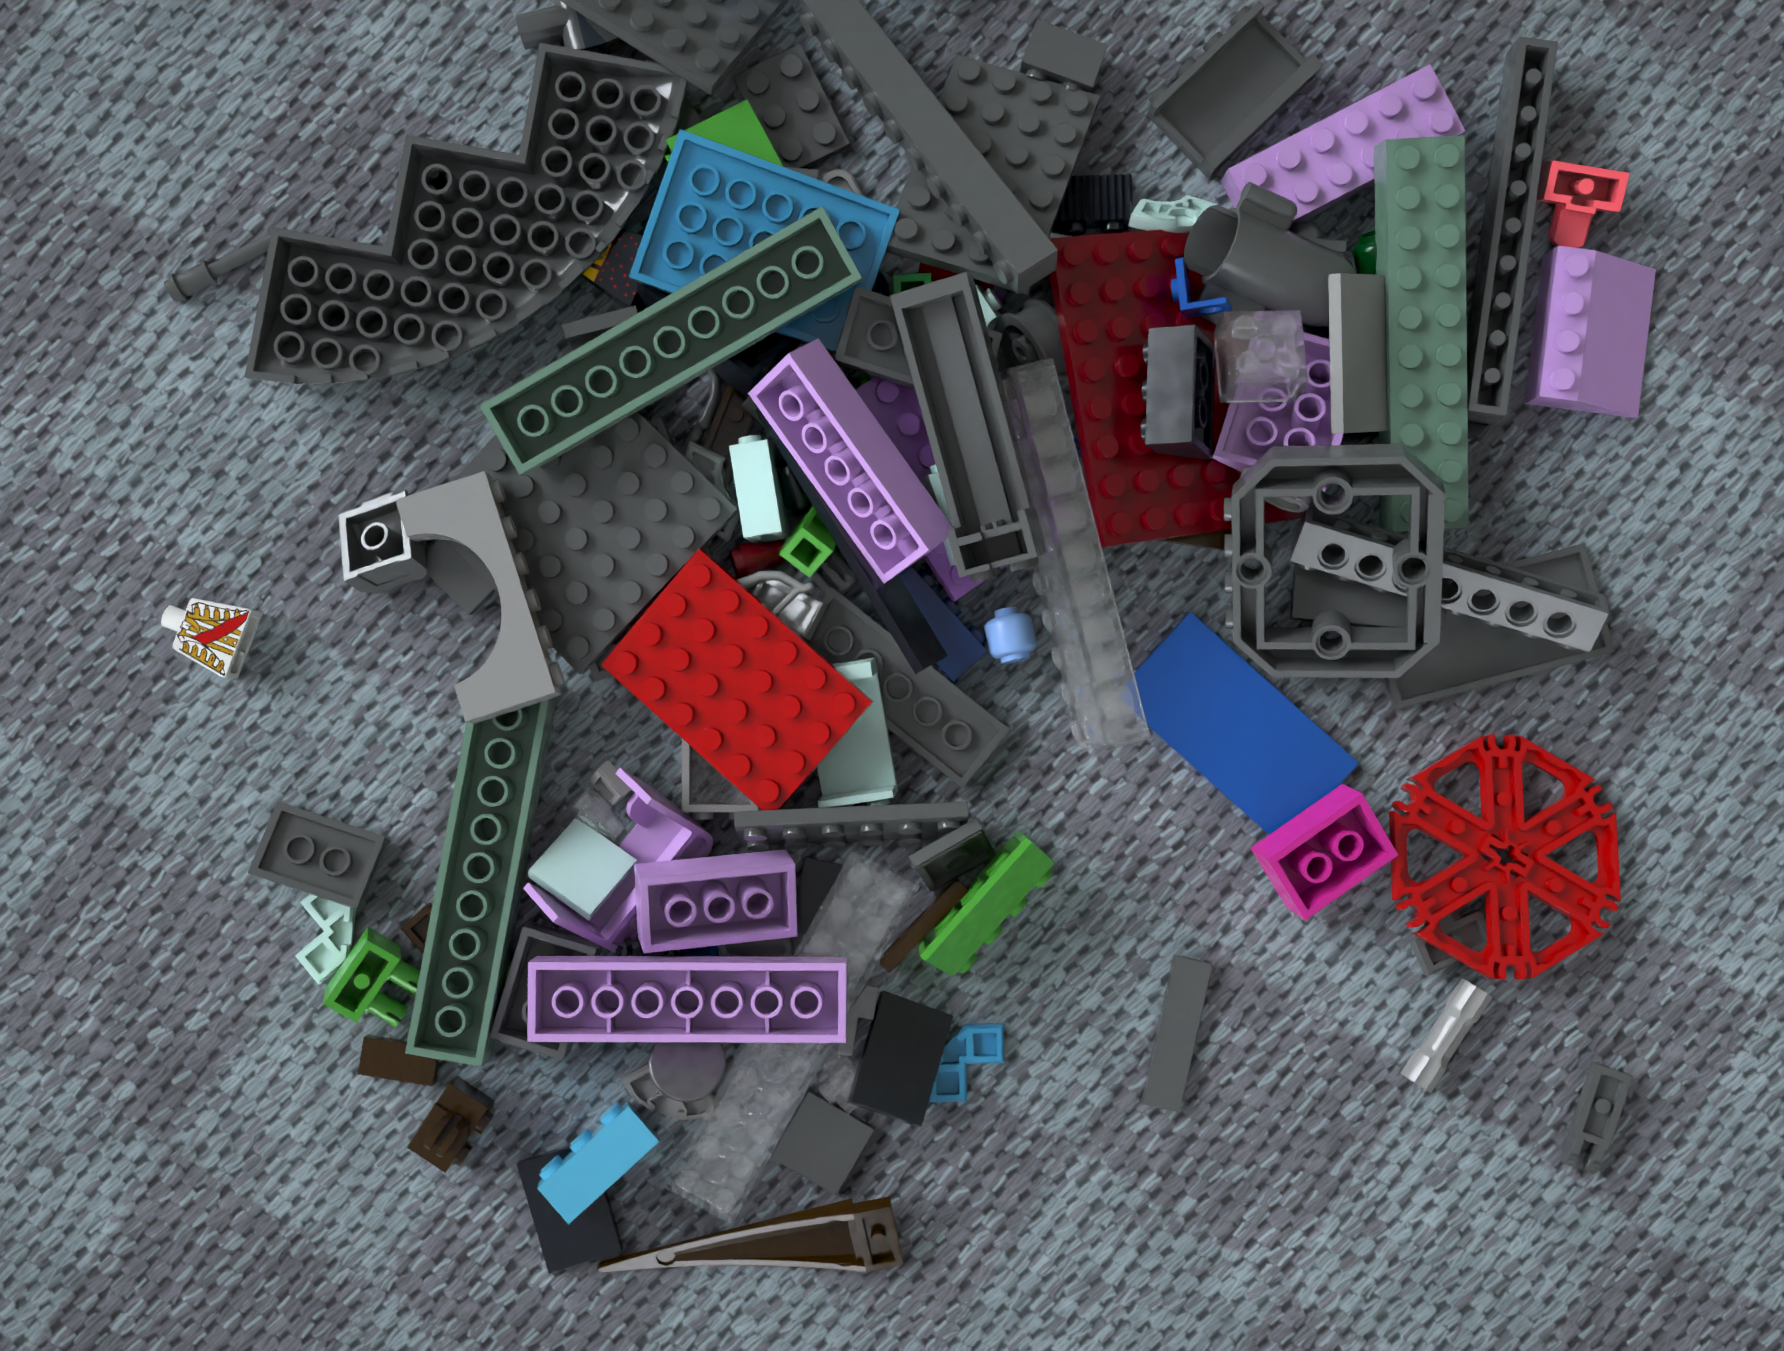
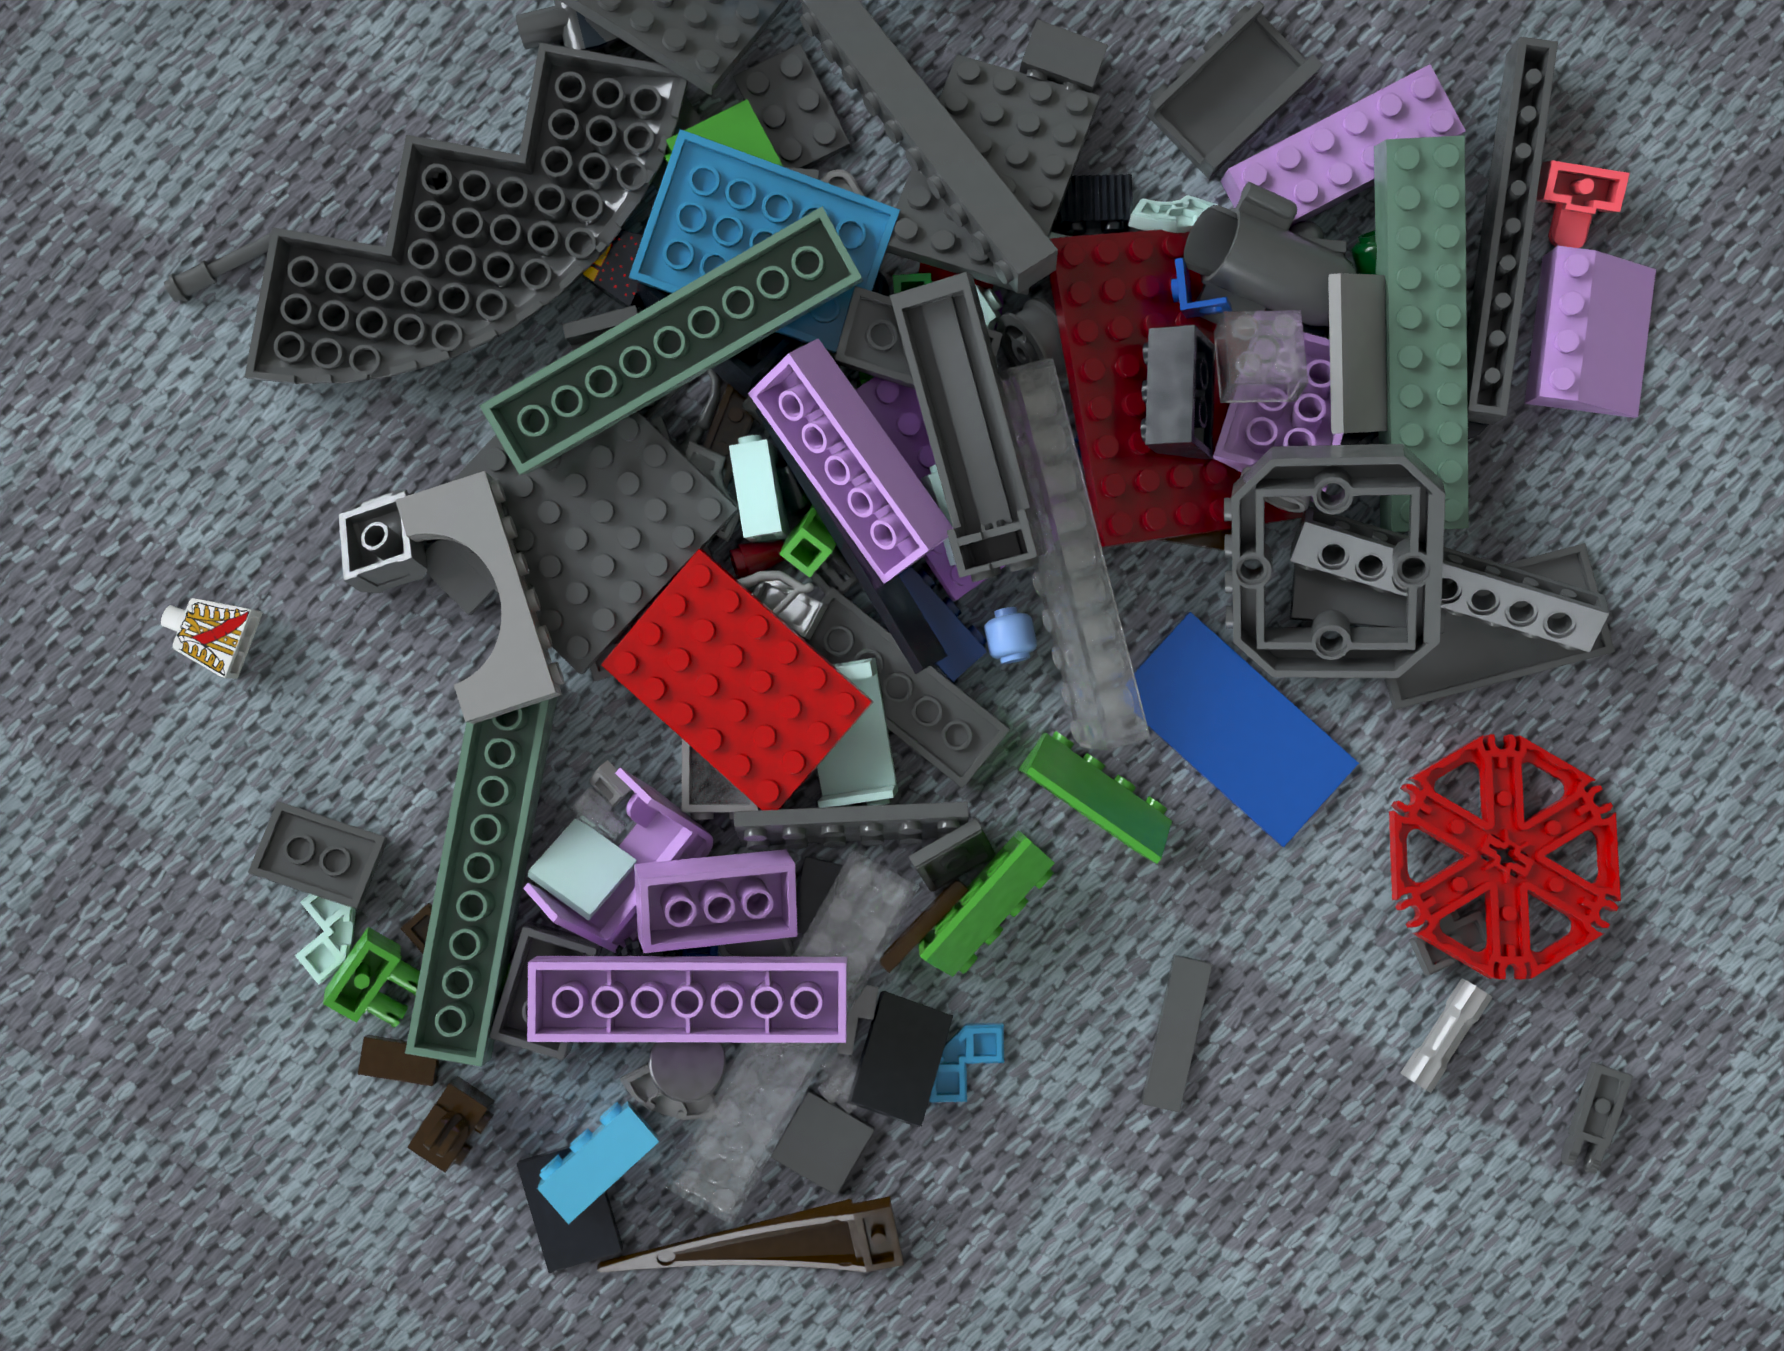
dark pink brick [1250,784,1398,920] -> none
none -> bright green slope [1018,731,1172,864]

